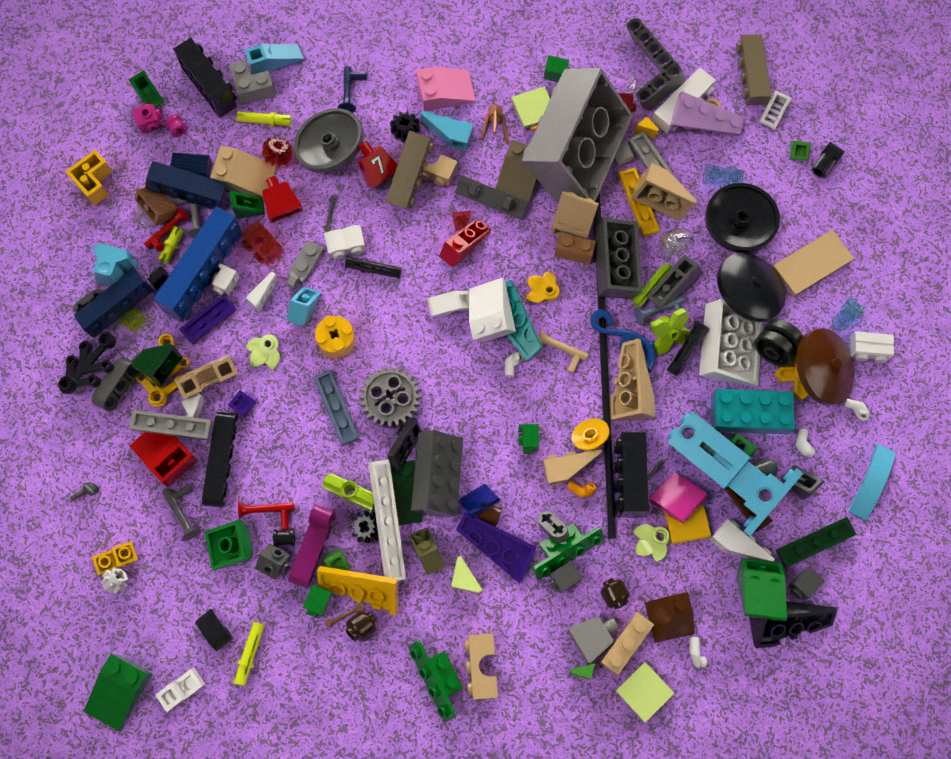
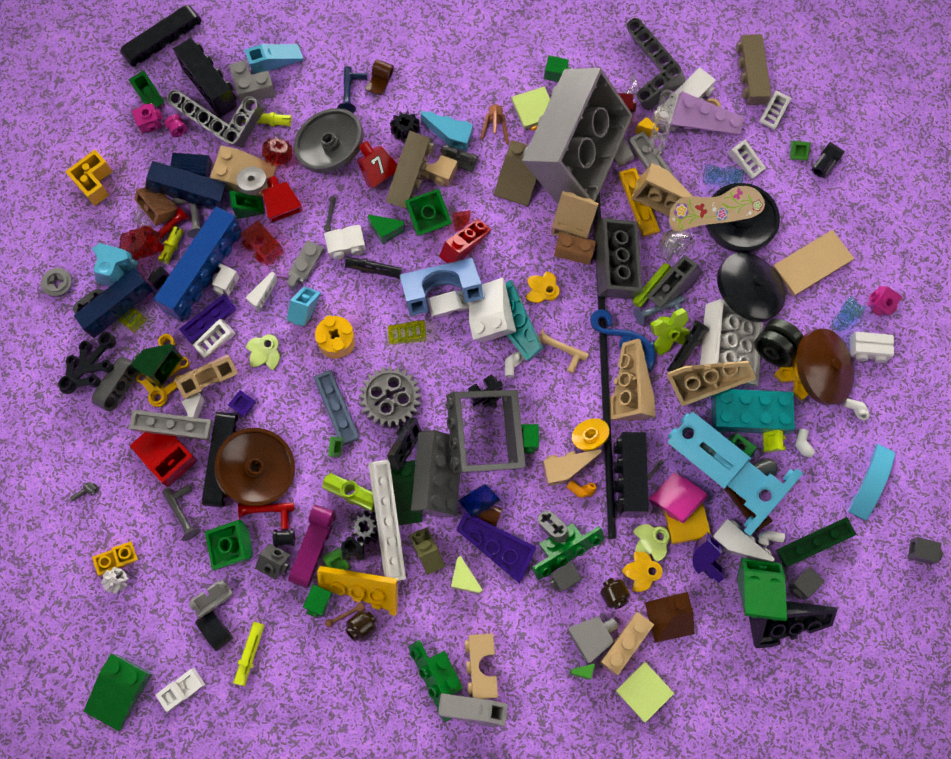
bright pink slope [416,67,476,111] -> none
dark grey hinge [455,175,529,220] -> none
white arm [689,637,707,668] -> none
dark grey slope [781,465,824,500] -> none
none -> light grey gear [41,268,72,297]
none -> clear red brick [119,226,160,260]
none -> black beam [120,5,202,67]
none -> dark grey beam [167,90,264,147]
none -> light grey hinge [189,579,233,619]
none -> white slope [193,319,236,359]
none -> reddish brown dish [214,428,295,507]
none -> light grey piece [236,167,267,195]
none -> bright green slope [328,436,343,457]
none -> black piece [341,537,365,563]
none -> reddish brown panel [365,59,394,95]
none -> green slope [368,214,405,245]
none -> clear neon green slope [388,320,427,345]
none -> medium blue arch [400,258,484,316]
none -> green slope [404,189,452,237]
none -> light grey slope [438,694,508,728]
none -> dark grey hinge [441,145,479,172]
none -> dark grey window [445,390,526,474]
none -> black hips [468,375,503,409]
none -> yellow plate [622,551,663,592]
none -> clear beam [648,89,676,155]
none -> tan wedge [667,361,756,406]
none -> tan sticker [669,186,765,231]
none -> dark purple brick [692,532,725,583]
none -> white slope [727,139,766,179]
none -> white arm [758,530,785,546]
none -> neon yellow tile [763,430,786,453]
none -> dark pink brick [867,286,902,316]
none -> dark grey brick [908,537,943,565]

